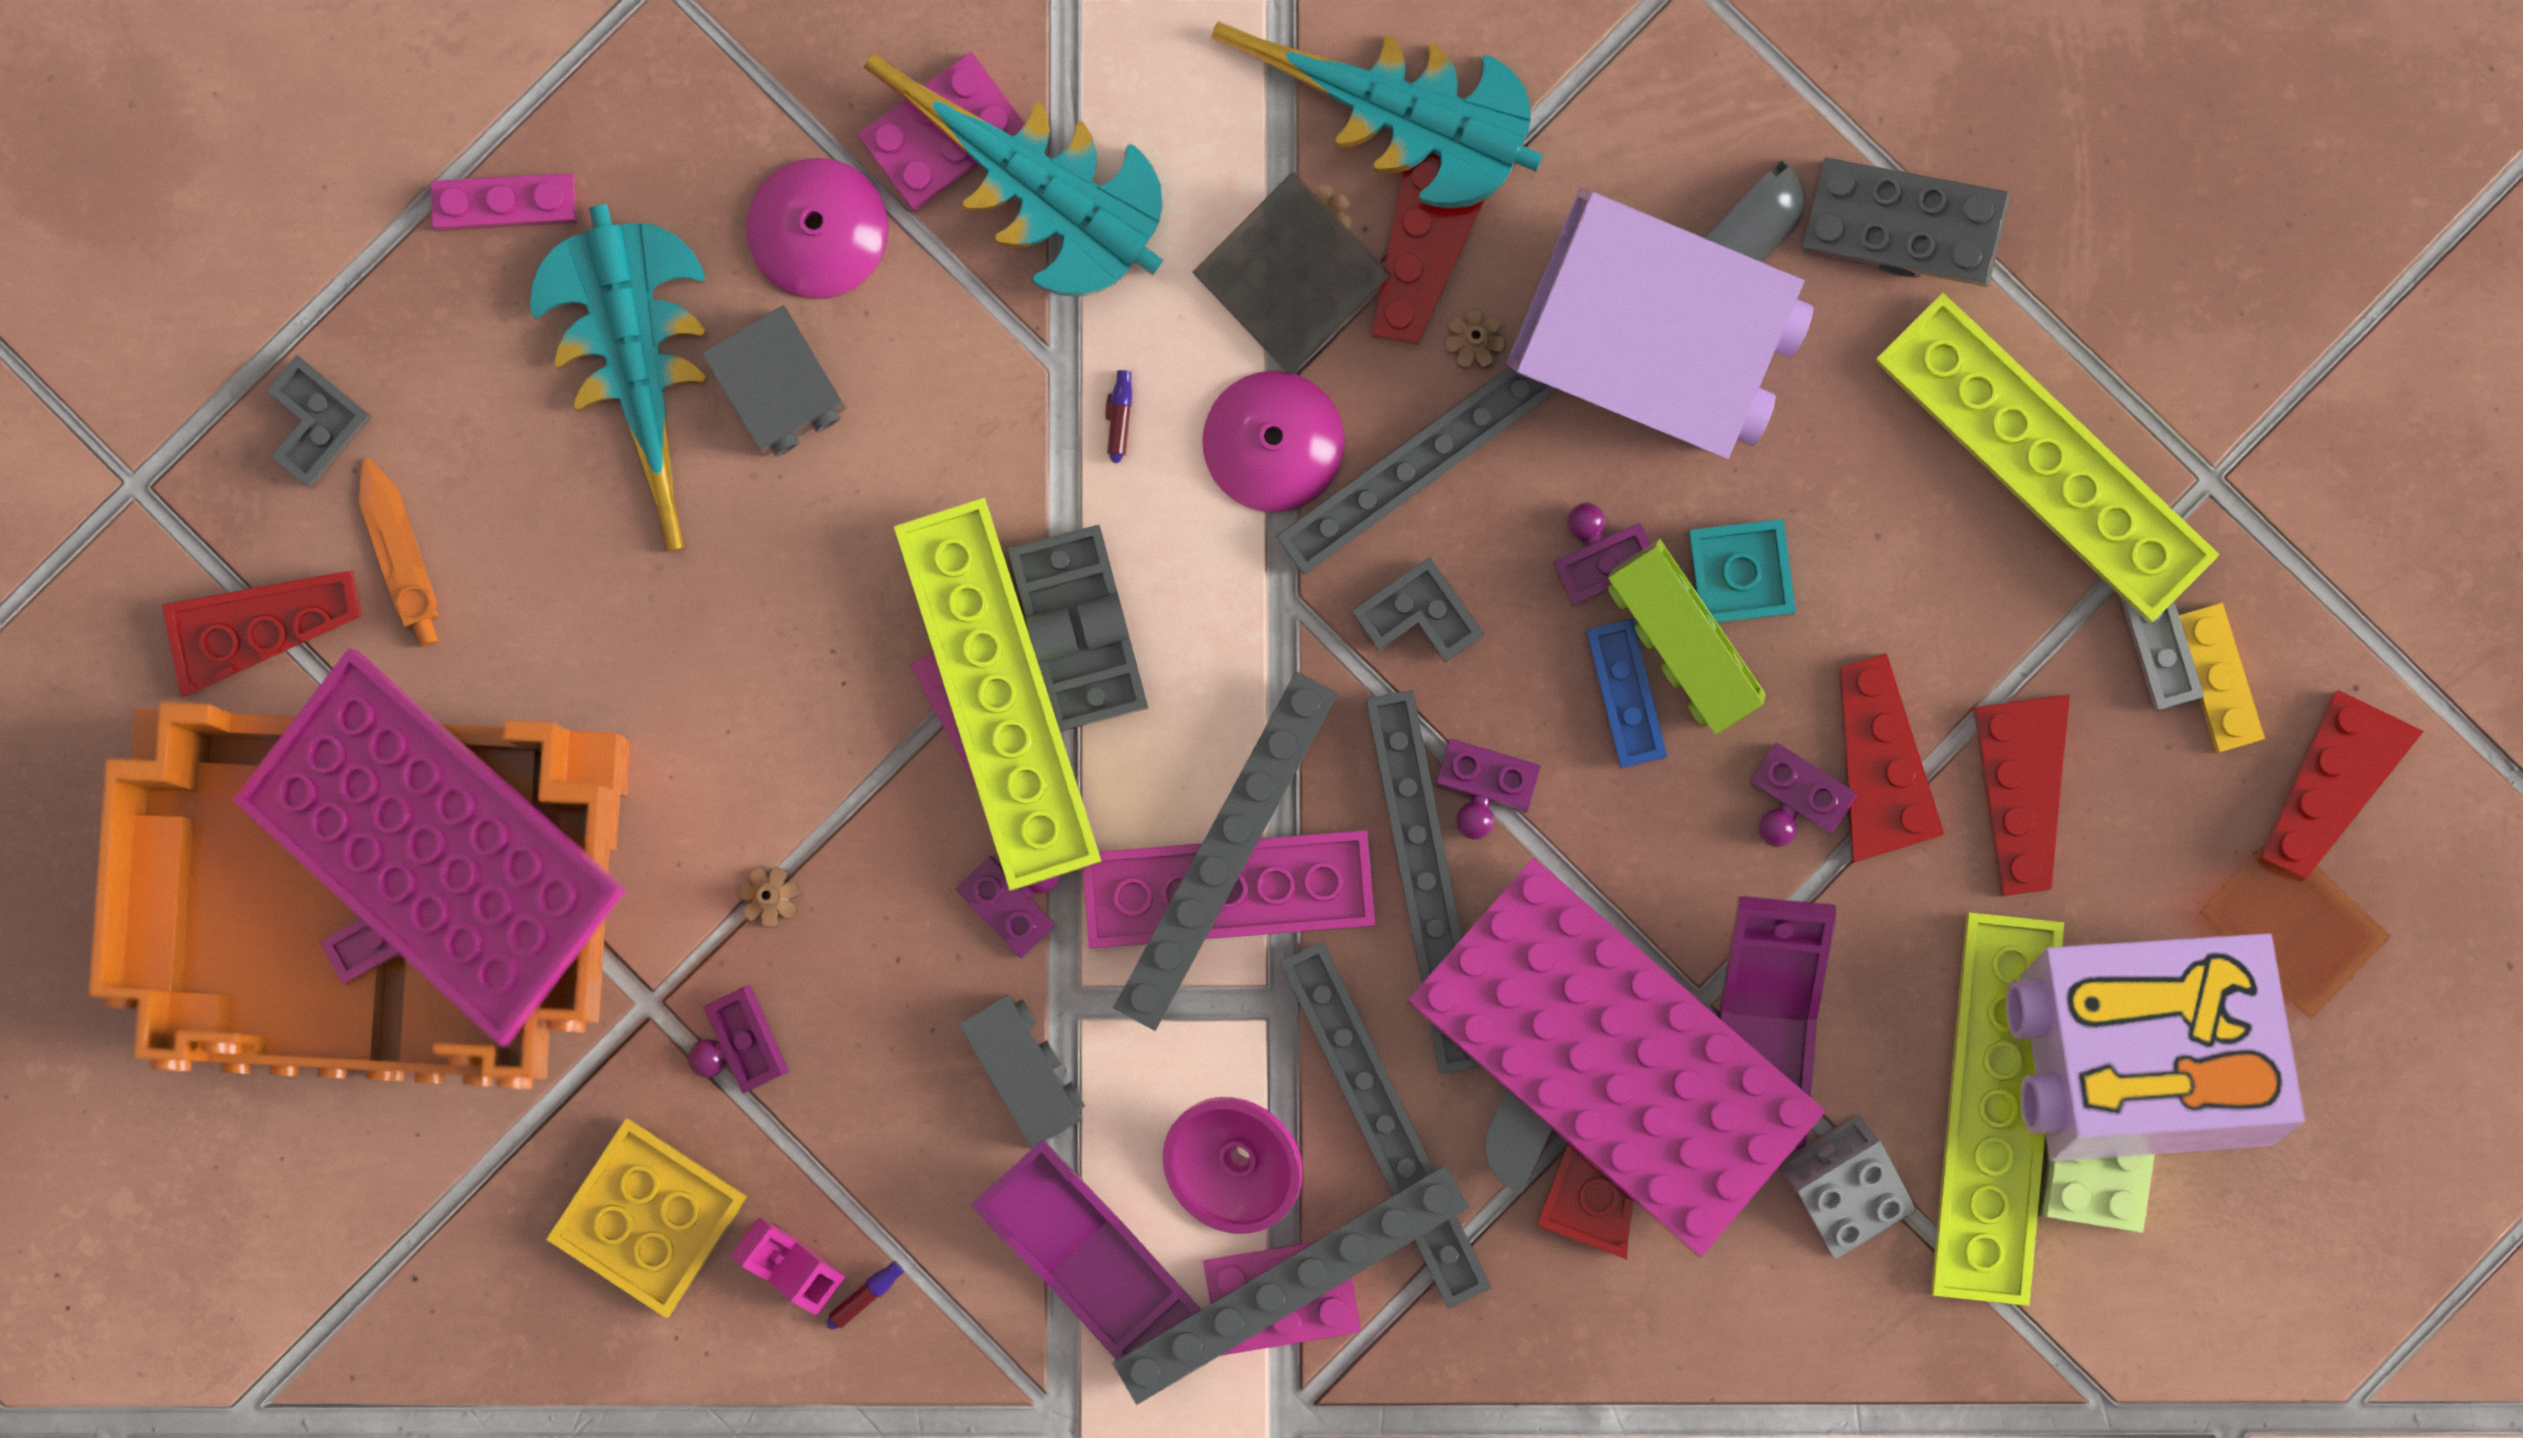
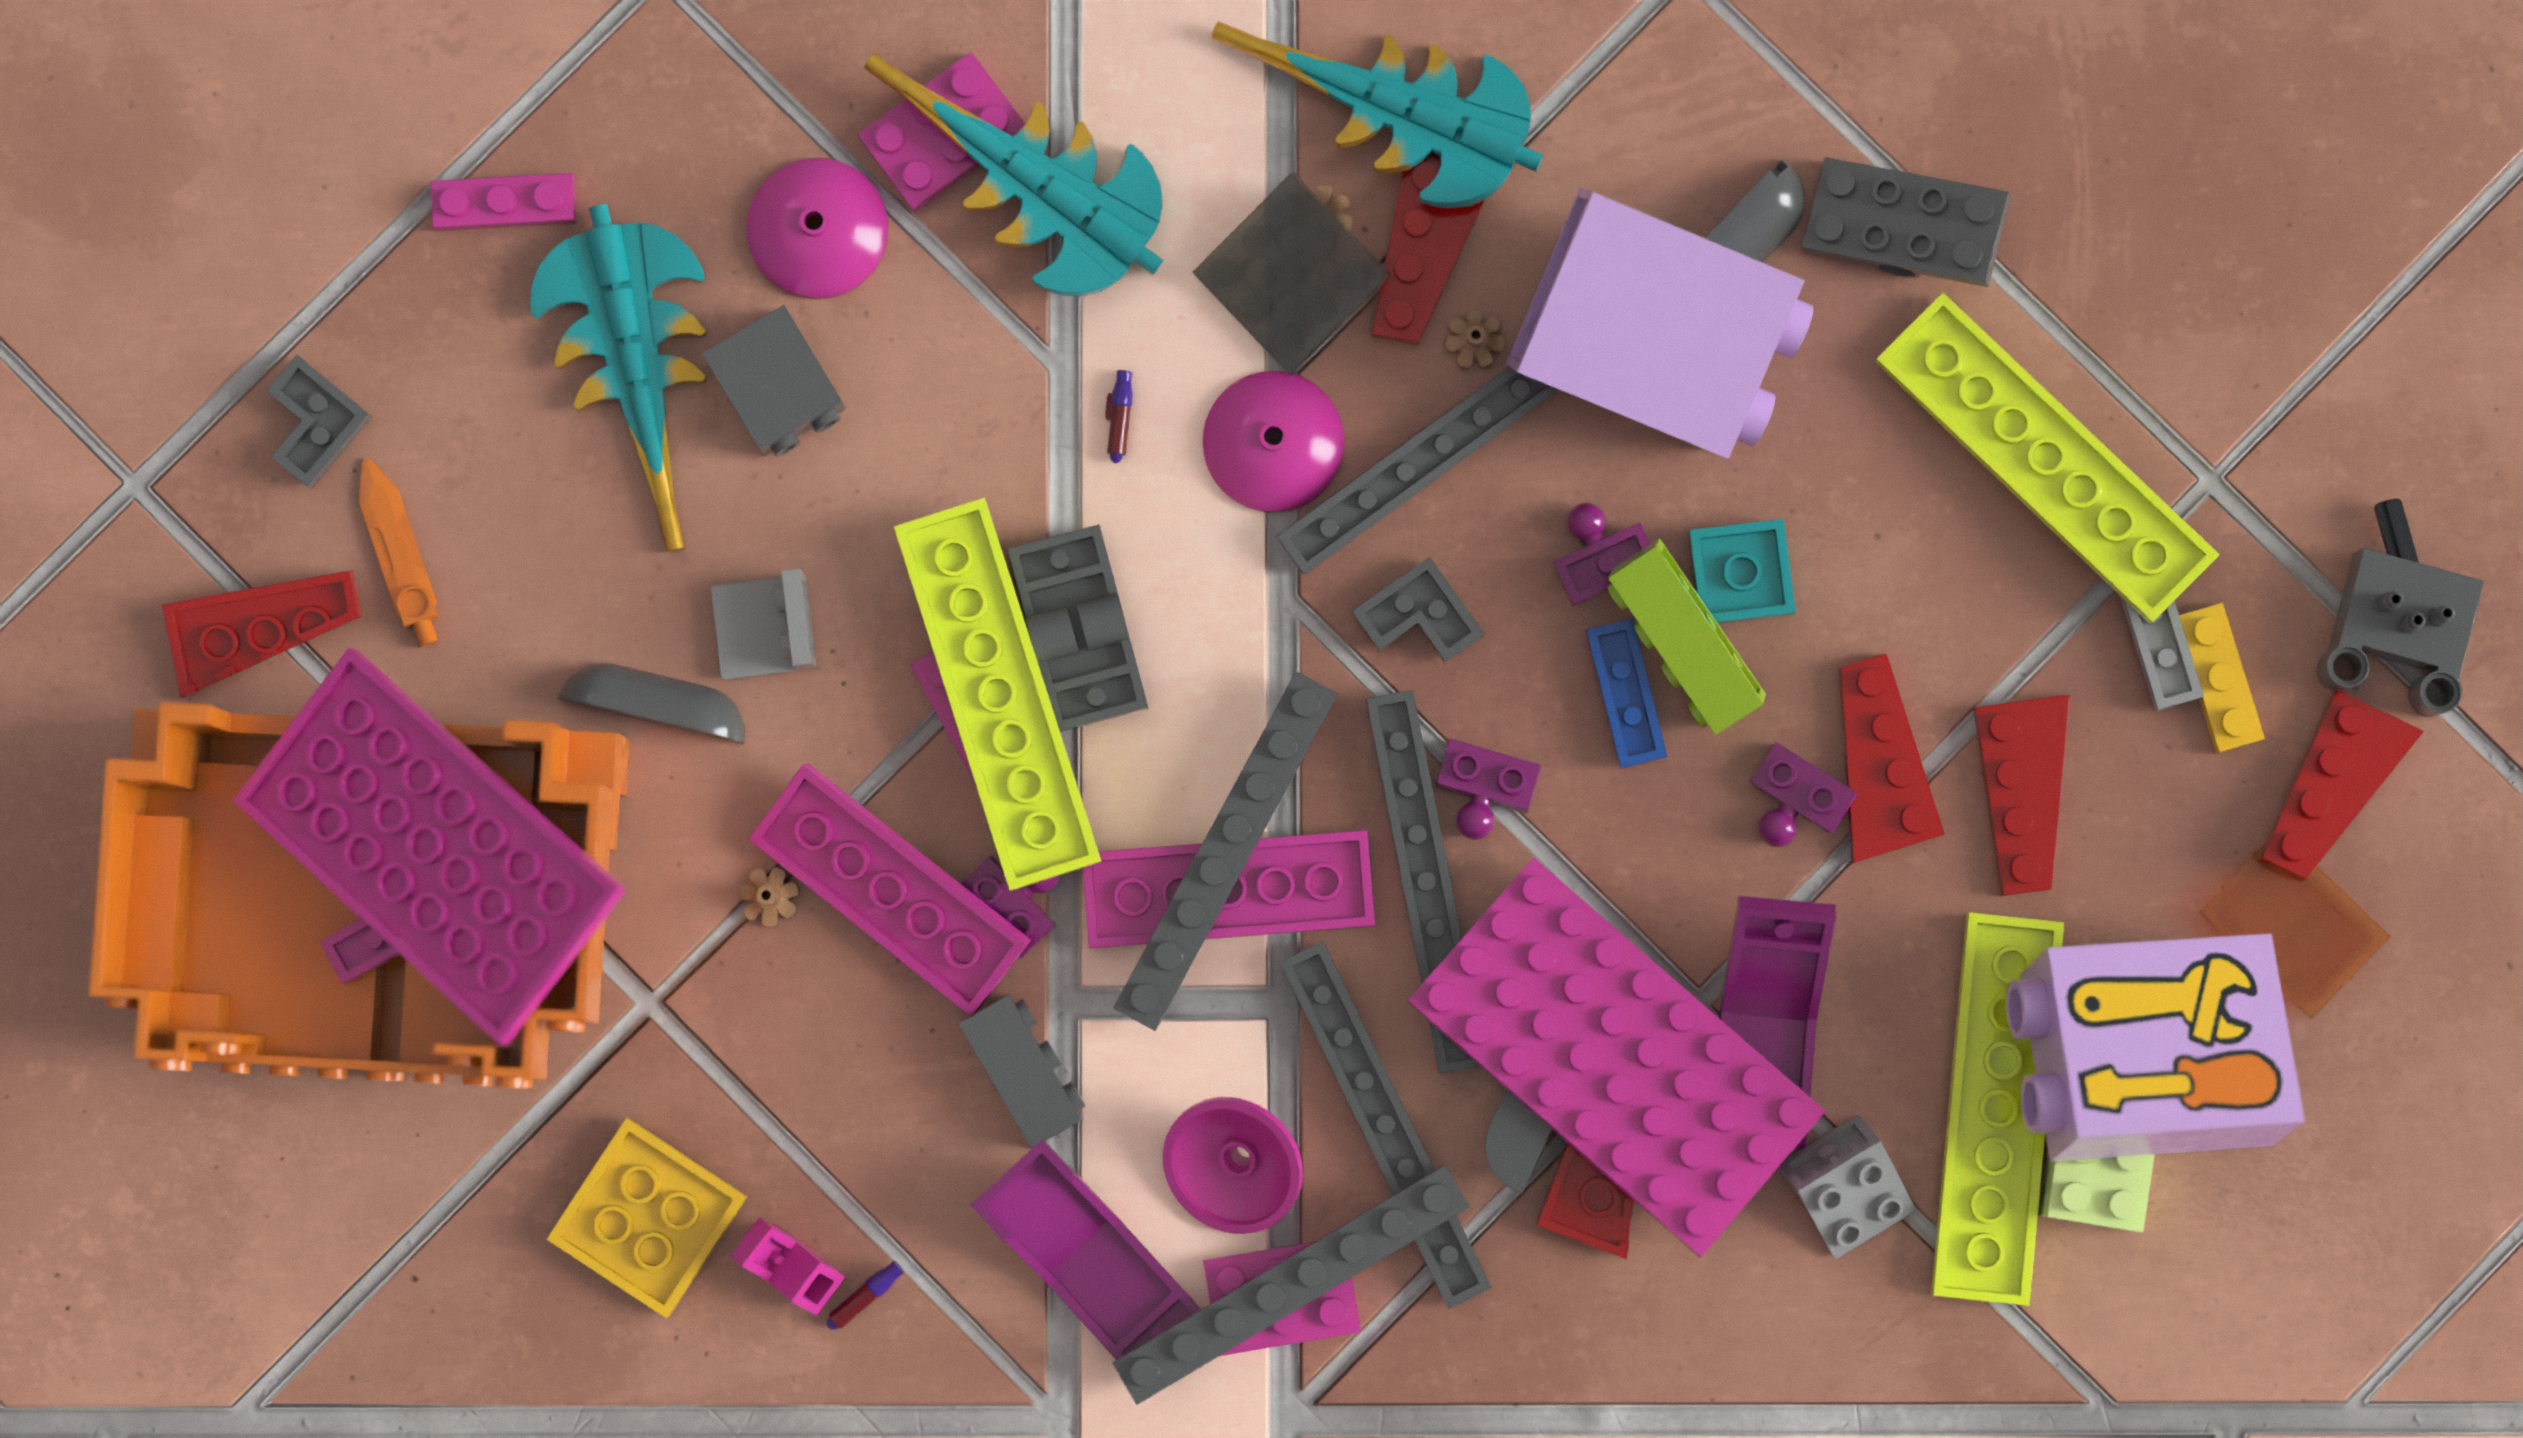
magenta plate [688,985,789,1094] -> none
none -> dark grey brick [558,663,745,744]
none -> light grey bracket [711,569,817,680]
none -> dark pink plate [748,763,1031,1017]
none -> dark grey piece [2316,499,2485,717]

